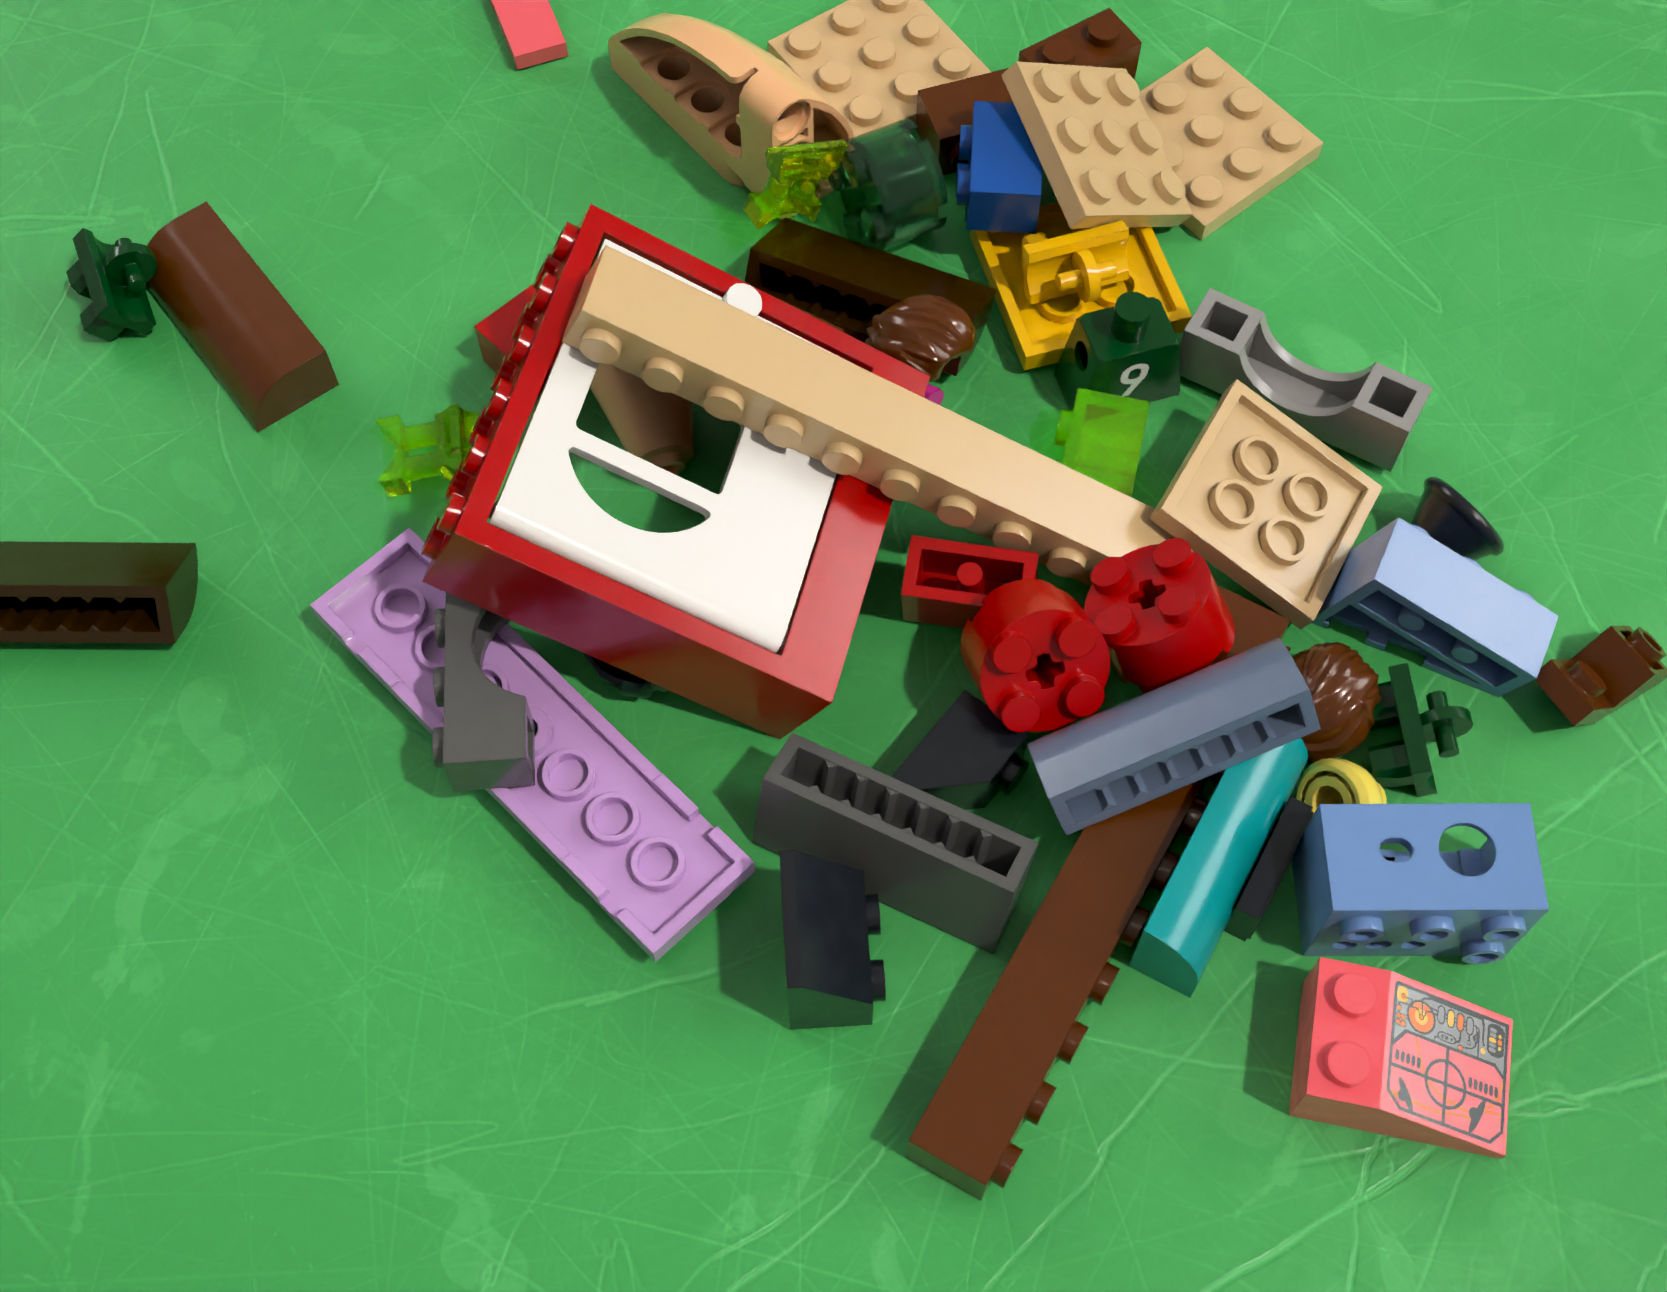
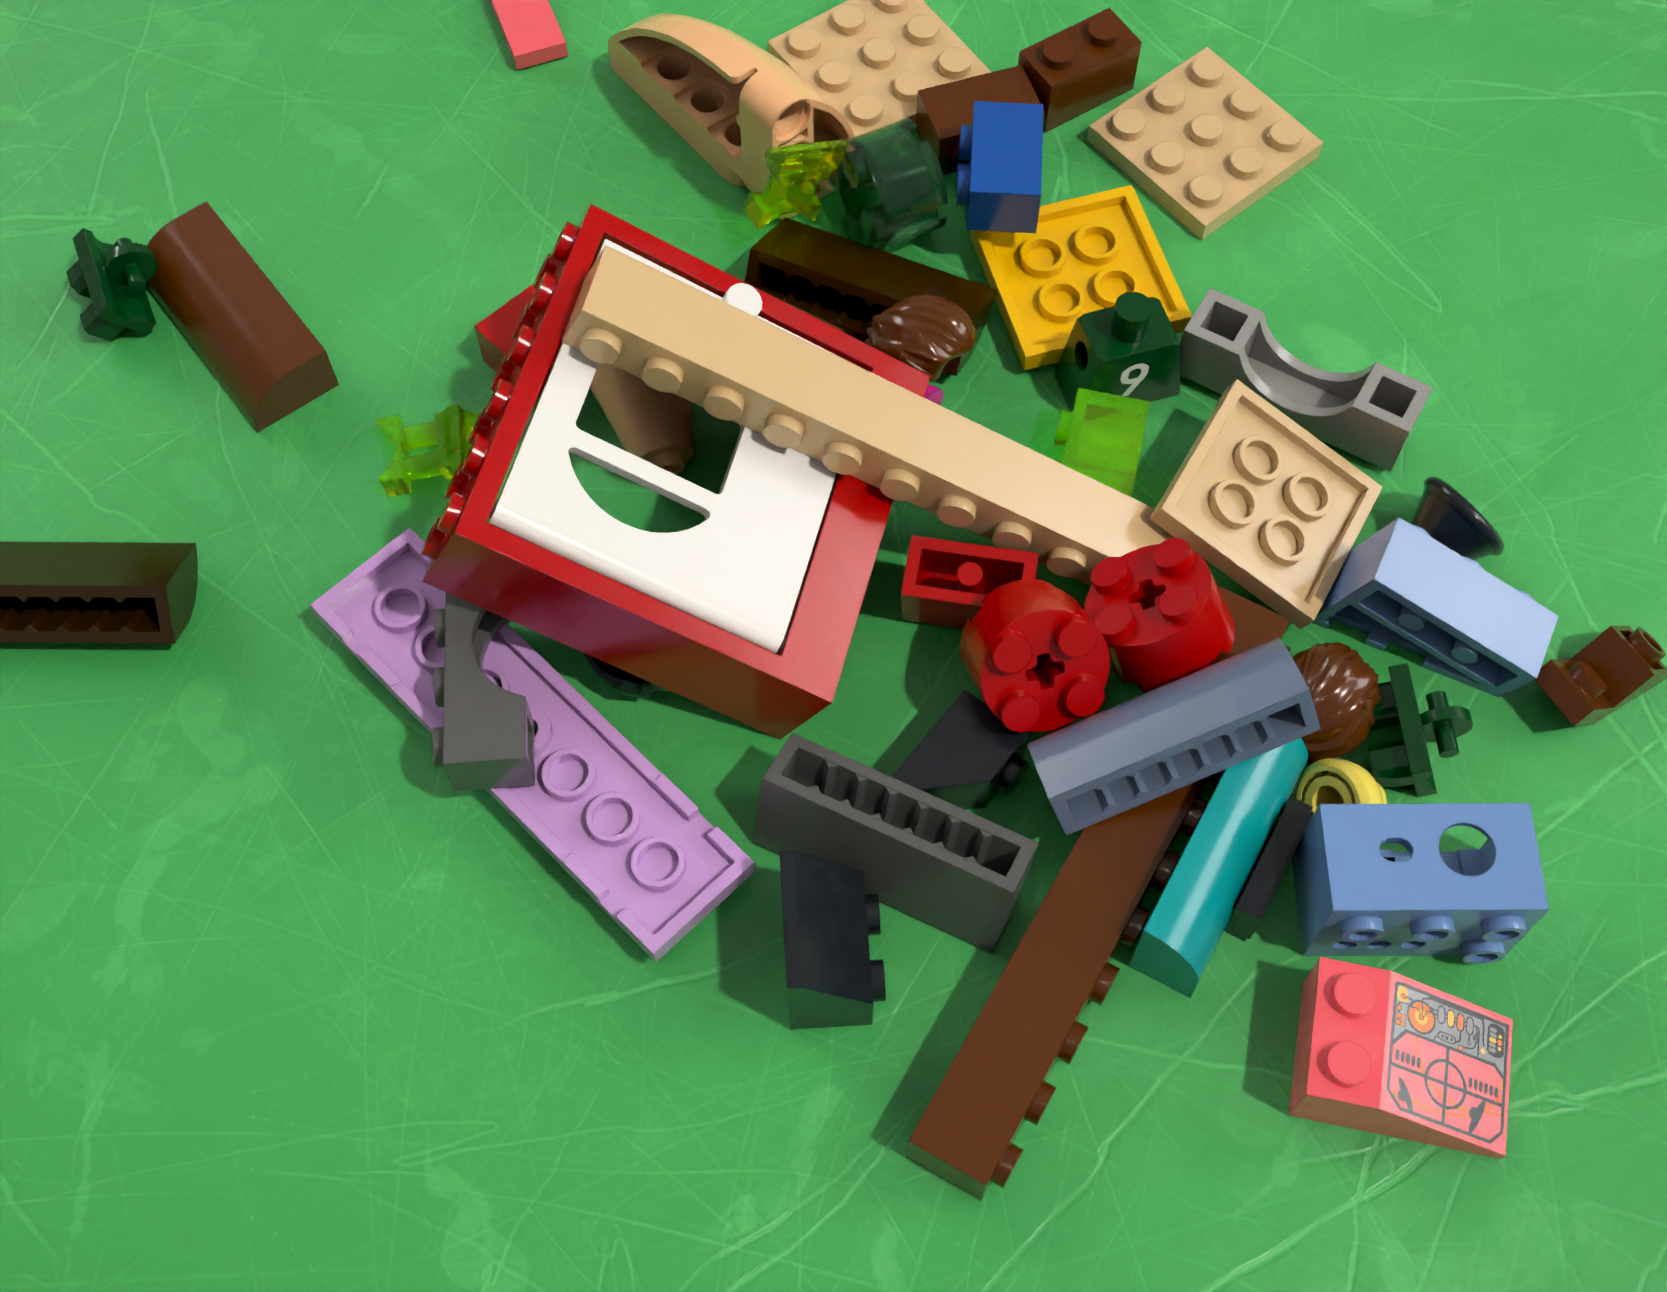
tan plate [1001,61,1193,229] -> none
yellow hips [1021,220,1129,304] -> none

